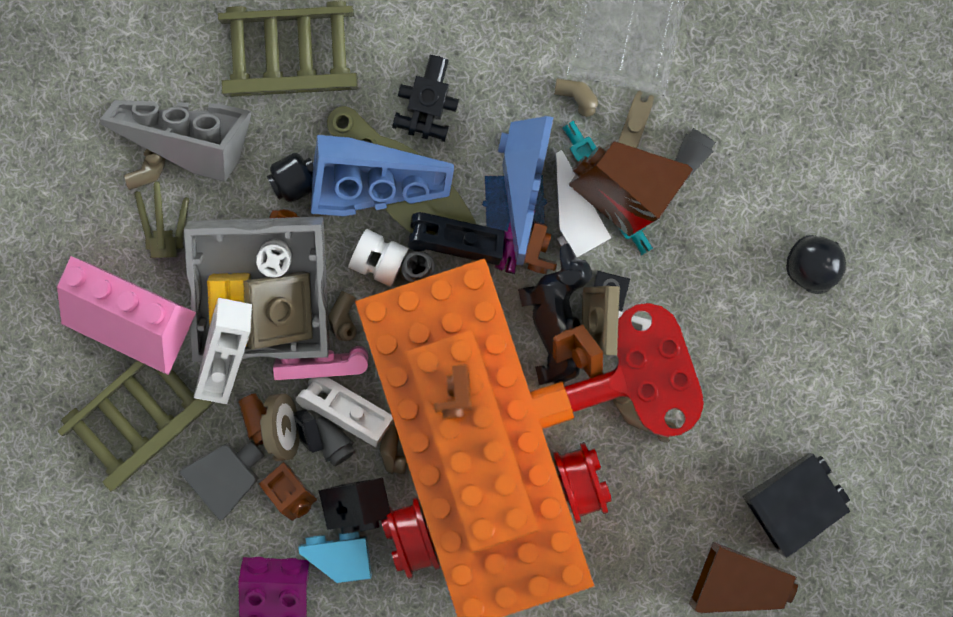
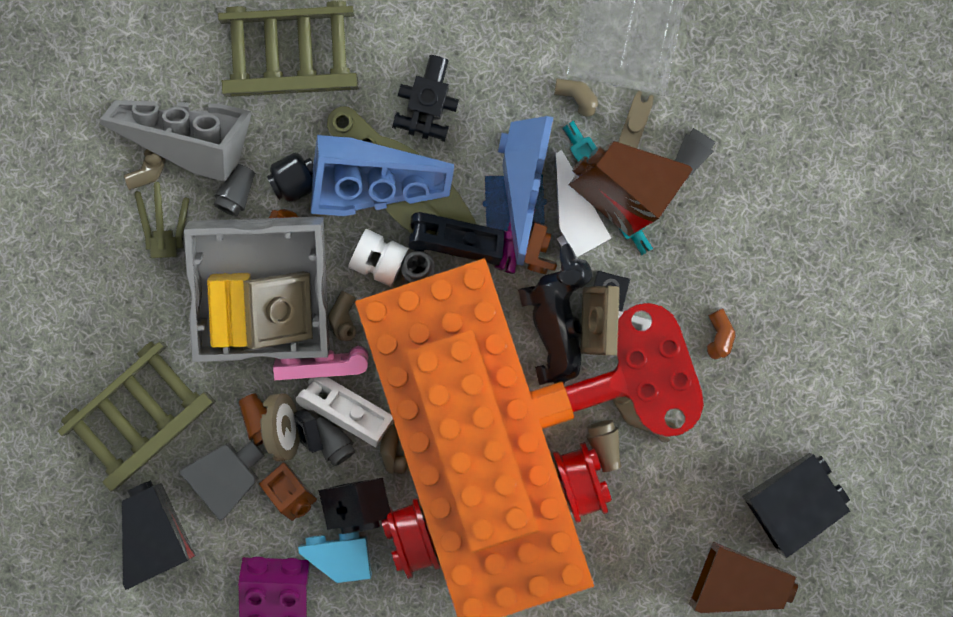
bright pink slope [57,256,196,375] -> none
white slope [194,298,252,404] -> none
white wheel [256,239,292,278] -> none
dark orange bracket [434,365,472,418] -> none
dark orange bracket [553,325,603,378] -> none
black helmet [786,235,846,294] -> none
none -> black slope [122,480,195,590]
none -> dark grey cone [214,164,256,217]
none -> dark tan cone [586,420,622,472]
none -> dark orange arm [707,308,736,360]

